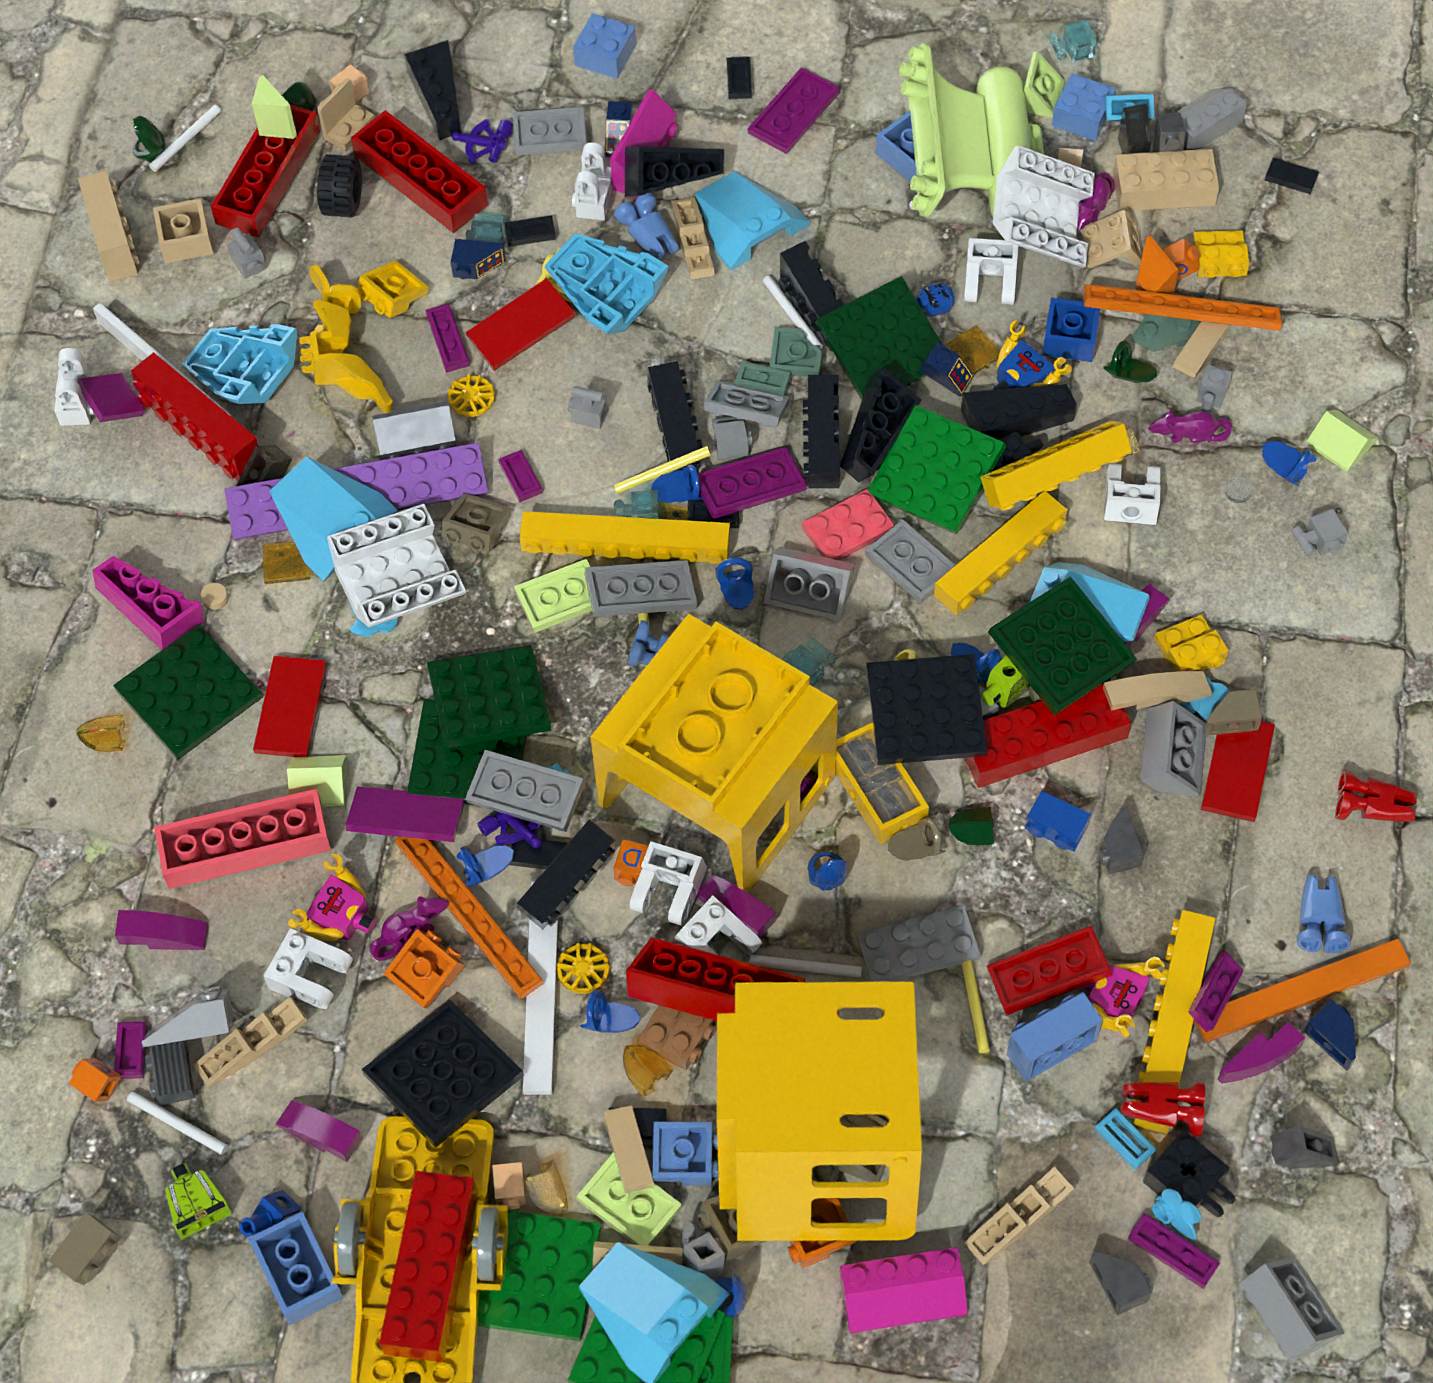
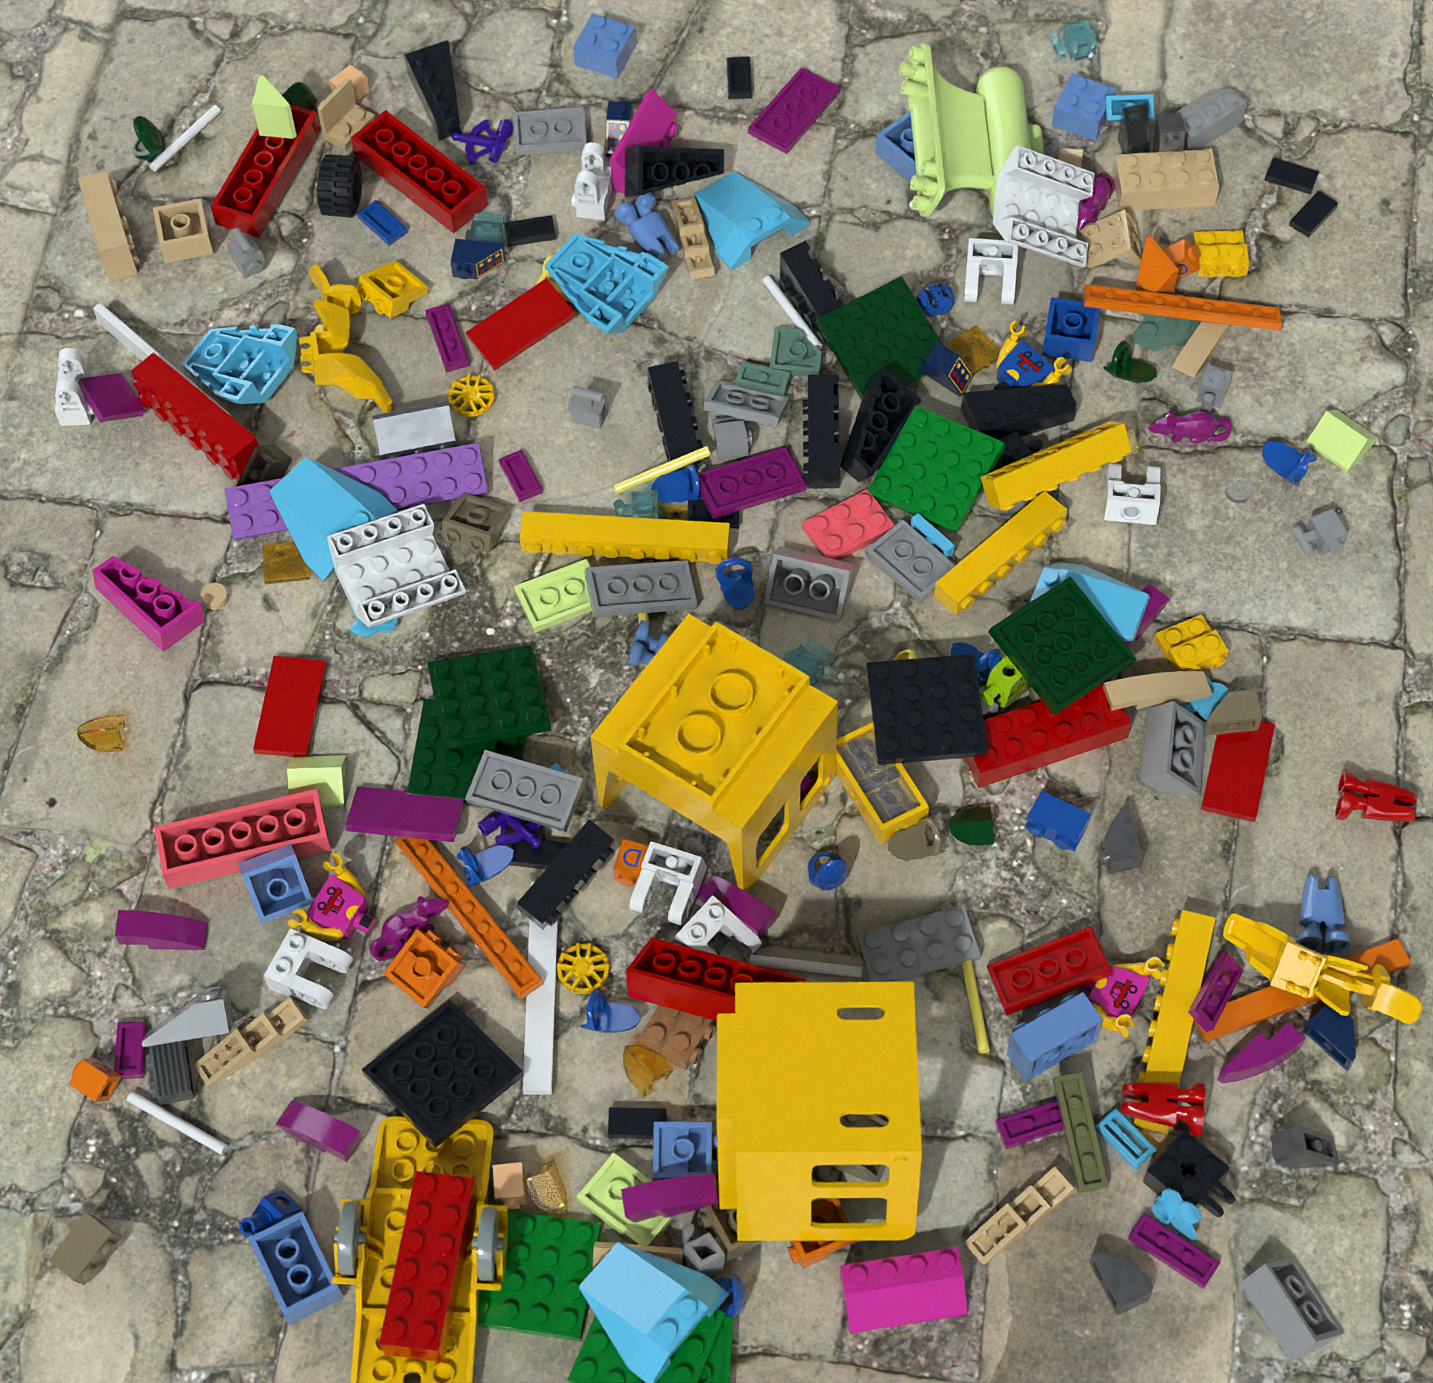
dark green plate [113,624,263,760] -> none
lime torso [165,1163,232,1240] -> none
tan tile [603,1105,654,1194] -> none
yellowish green slope [1024,51,1065,118] -> none
none -> medium blue brick [238,844,313,923]
none -> blue tile [357,200,408,246]
none -> magenta slope [621,1174,720,1223]
none -> medium azure tile [911,513,955,561]
none -> magenta tile [995,1100,1064,1150]
none -> olive plate [1052,1072,1108,1194]
none -> yellow piece [1223,914,1423,1024]
none -> black tile [1289,191,1338,238]

